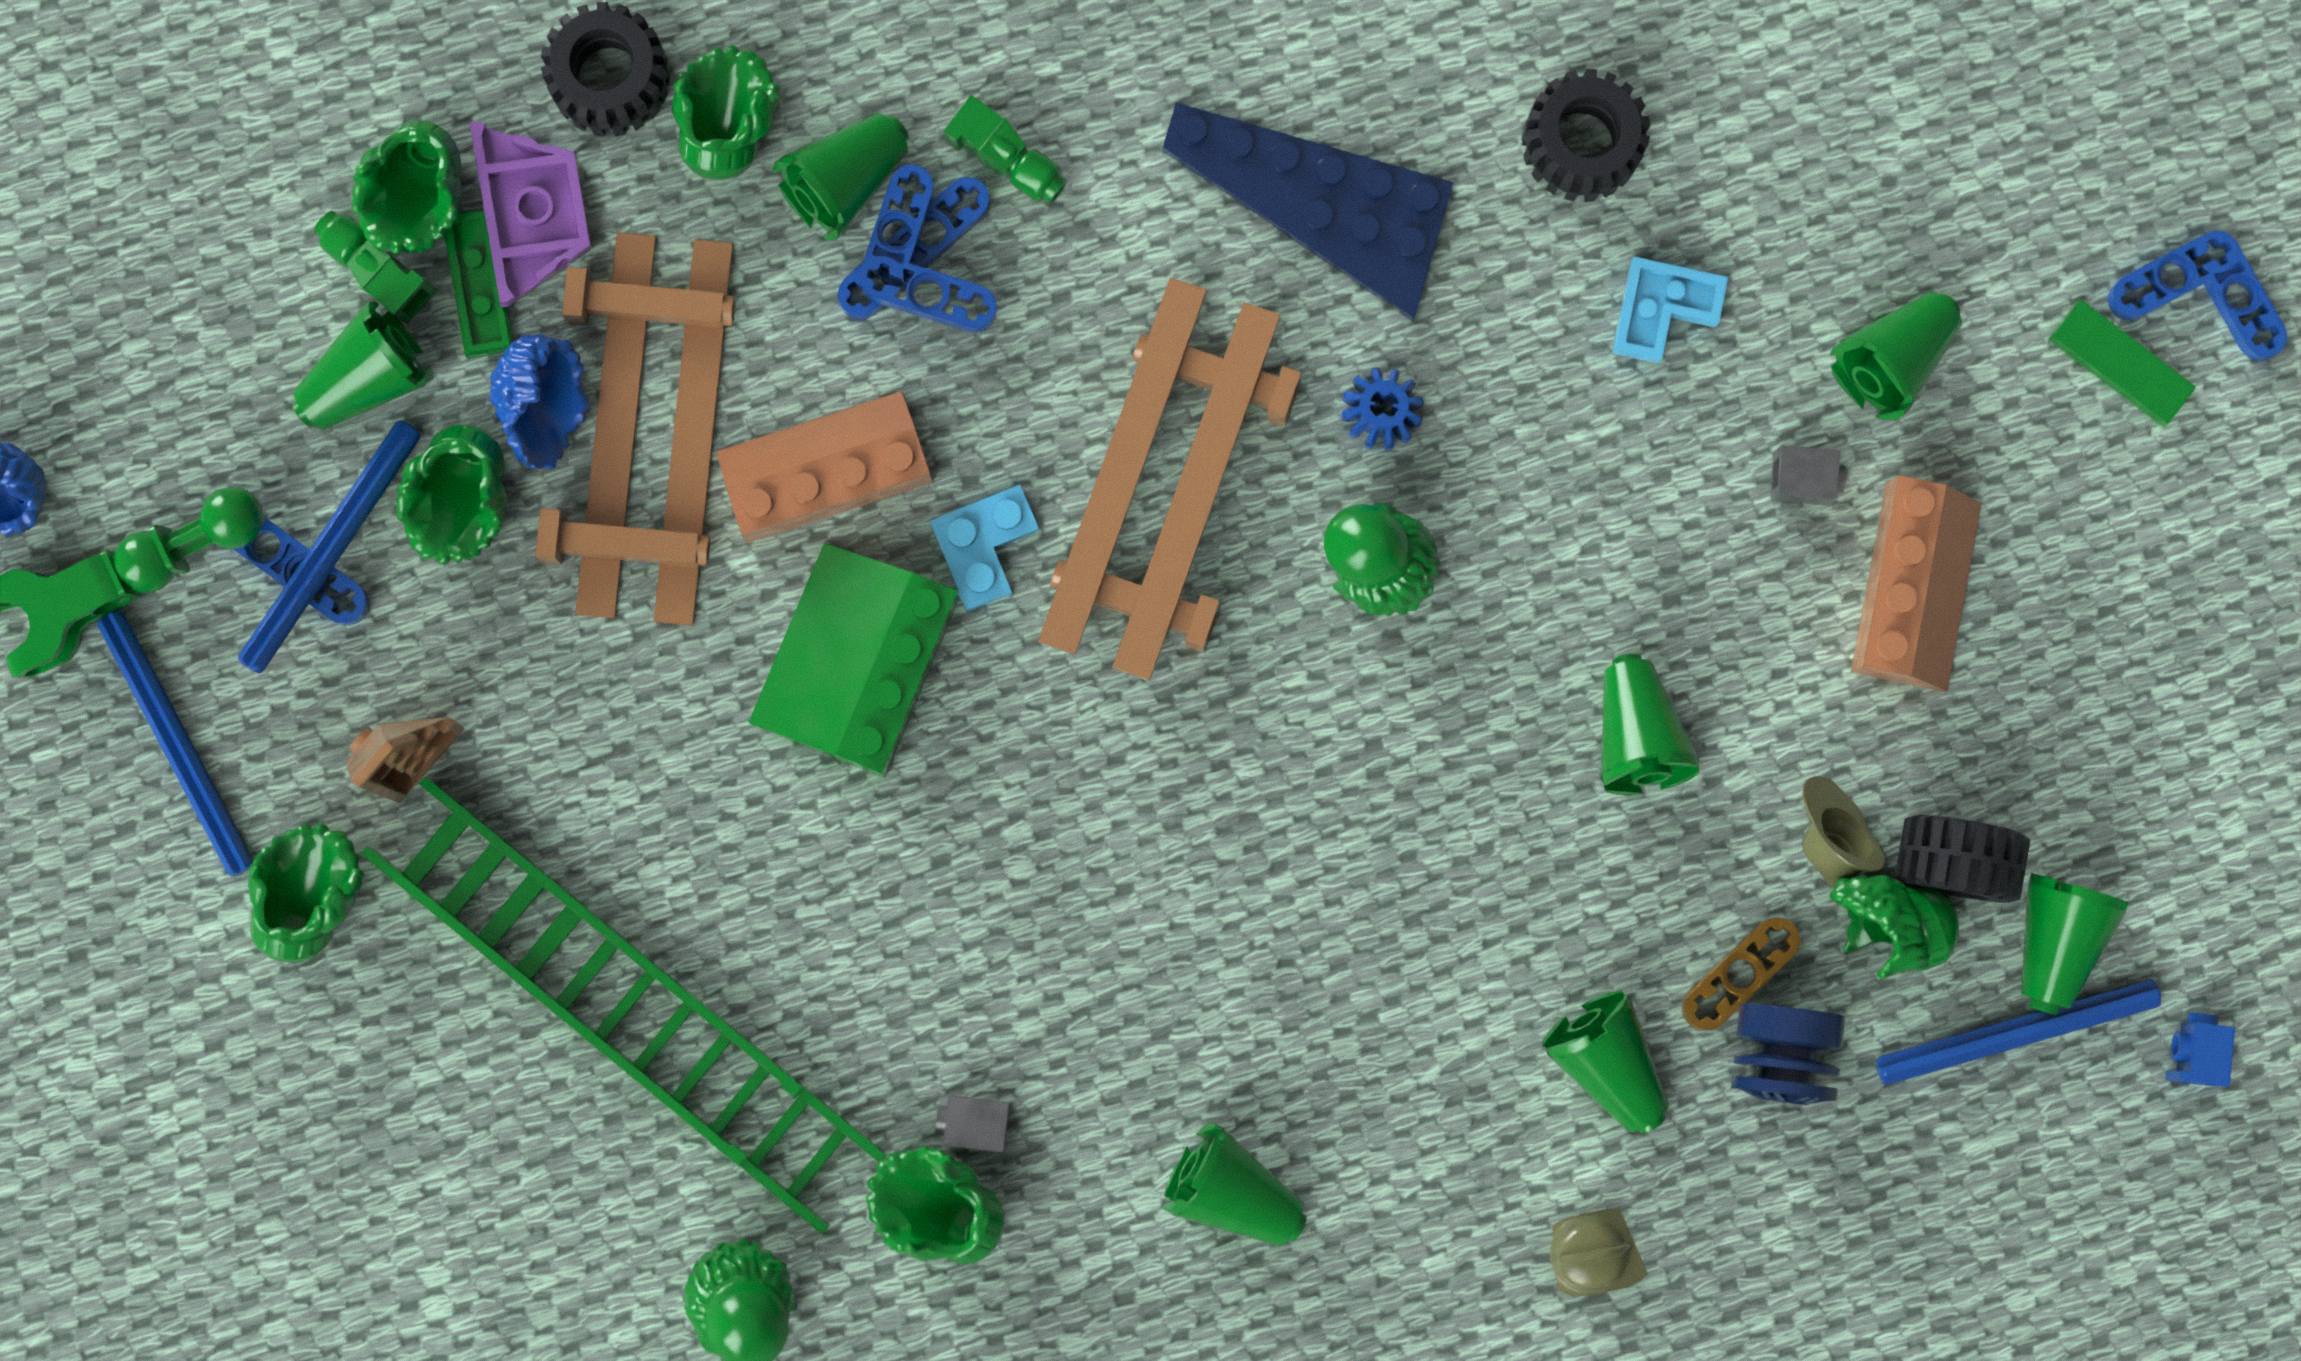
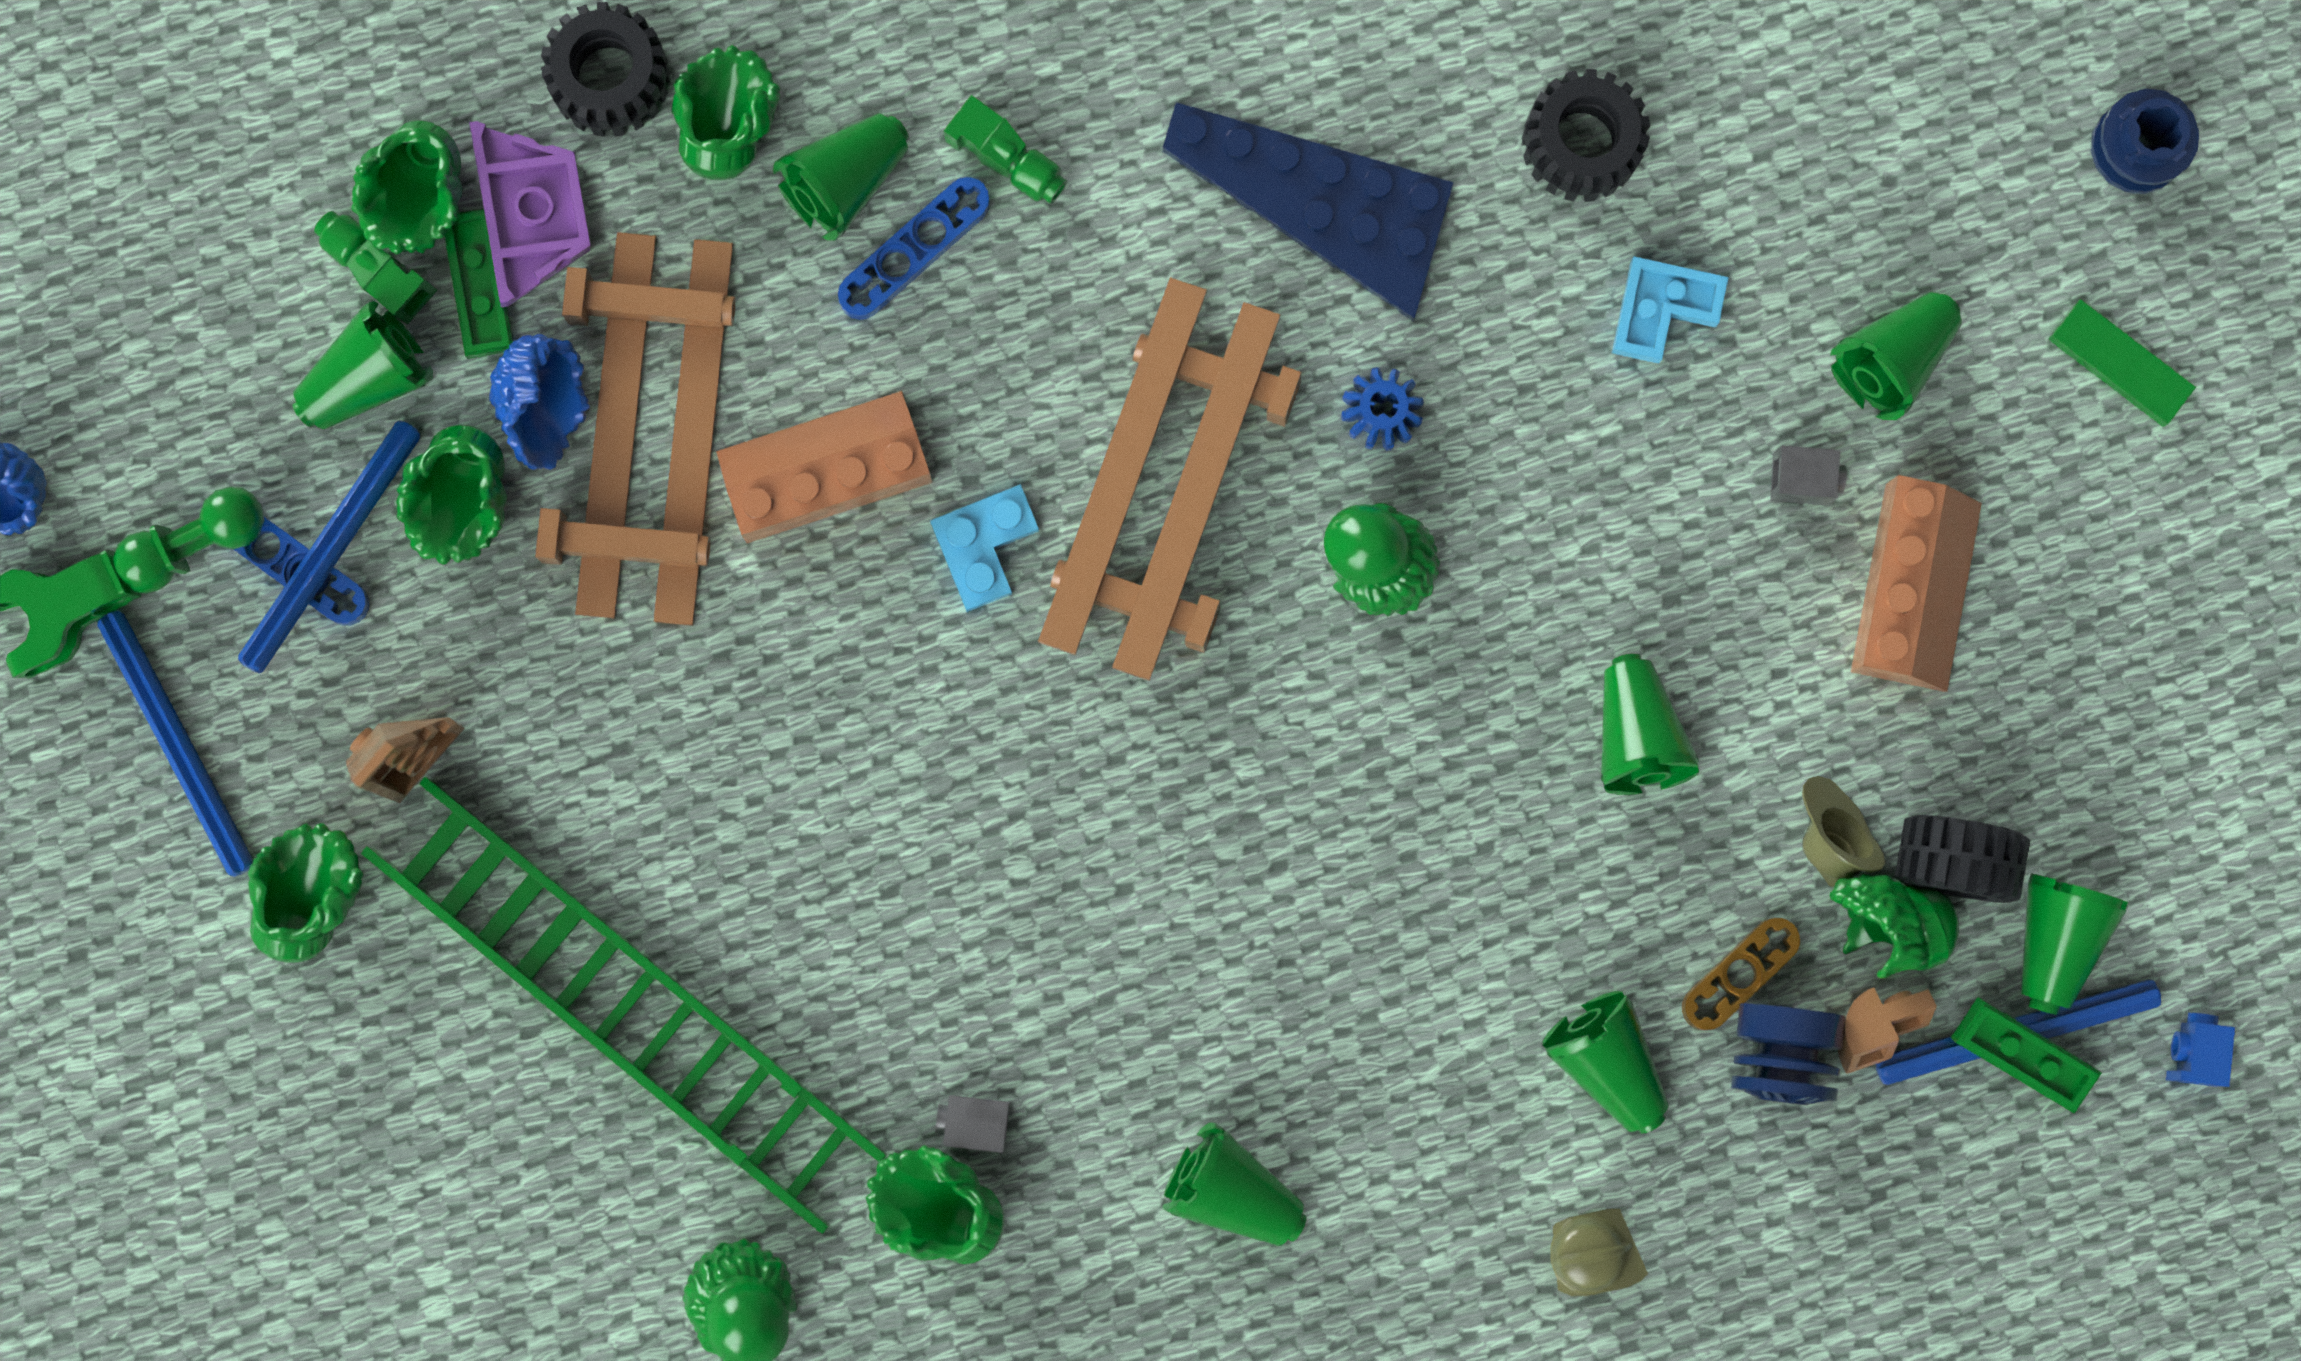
green slope [748,543,960,778] -> none
blue beam [859,164,997,333] -> none
blue beam [2107,231,2287,361] -> none
none -> medium nougat brick [1838,988,1937,1074]
none -> green tile [1951,997,2102,1114]
none -> dark blue piece [2090,88,2199,194]

